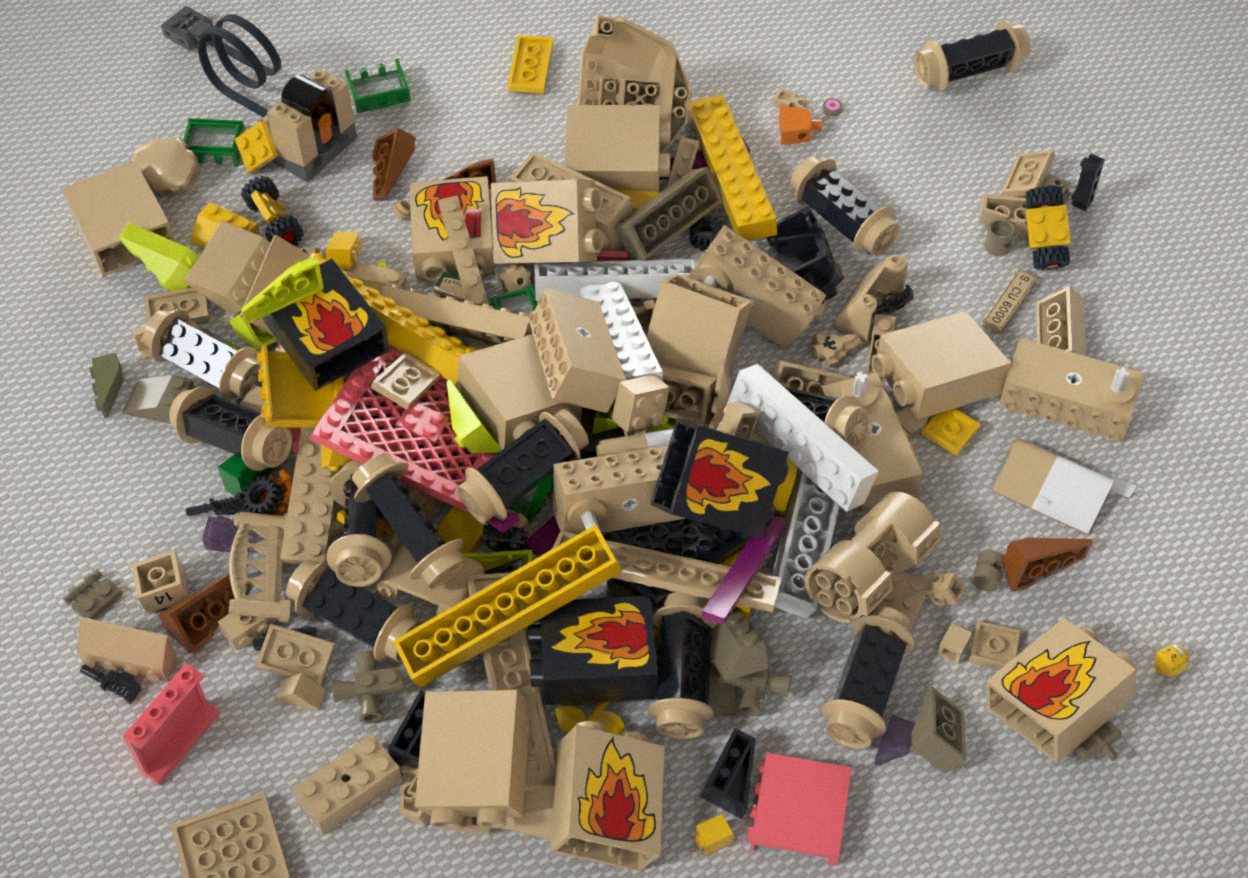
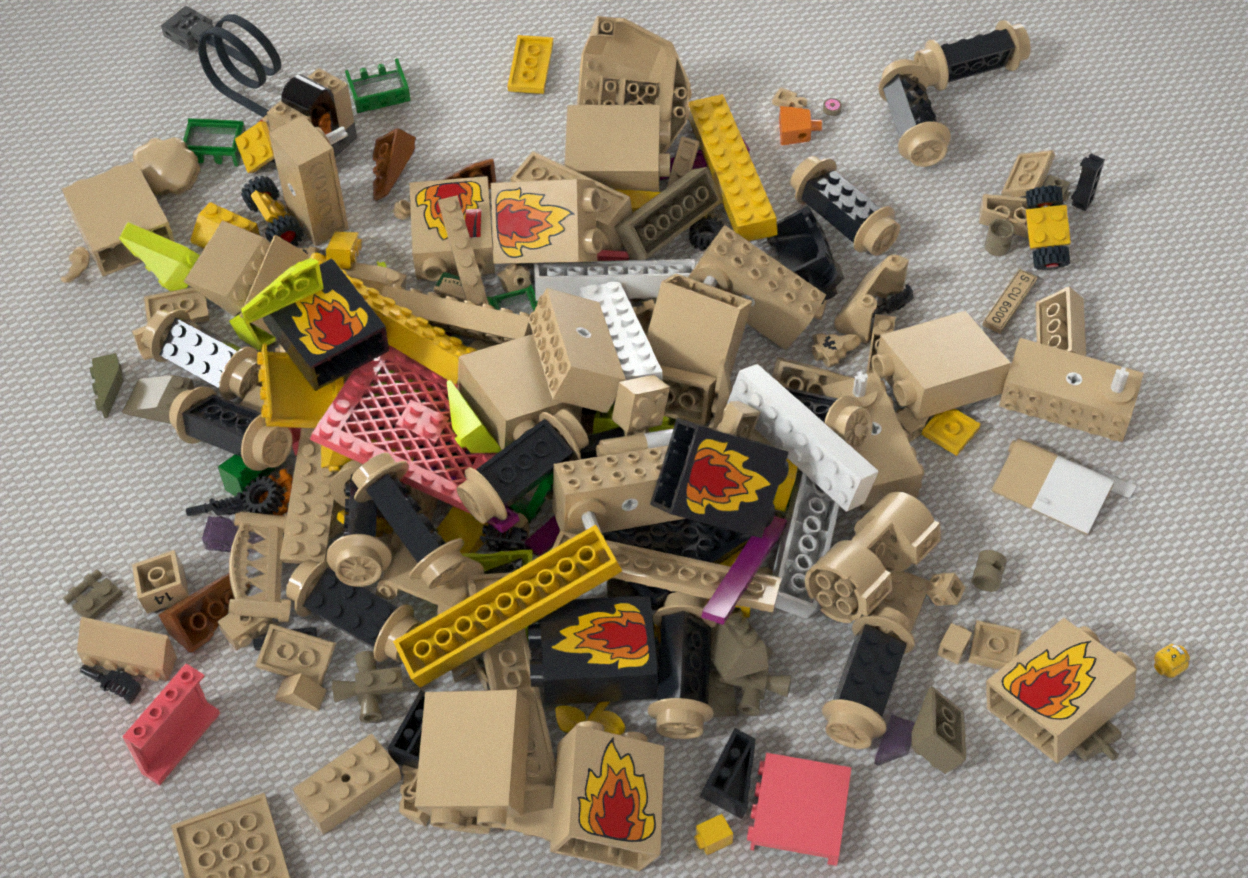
tan plate [371,352,440,410] -> none
dark orange wedge [1003,537,1093,592] -> none
none -> tan piece [61,246,90,283]
none -> tan piece [269,115,349,246]
none -> tan bracket [451,658,490,691]
none -> brick [878,59,951,167]

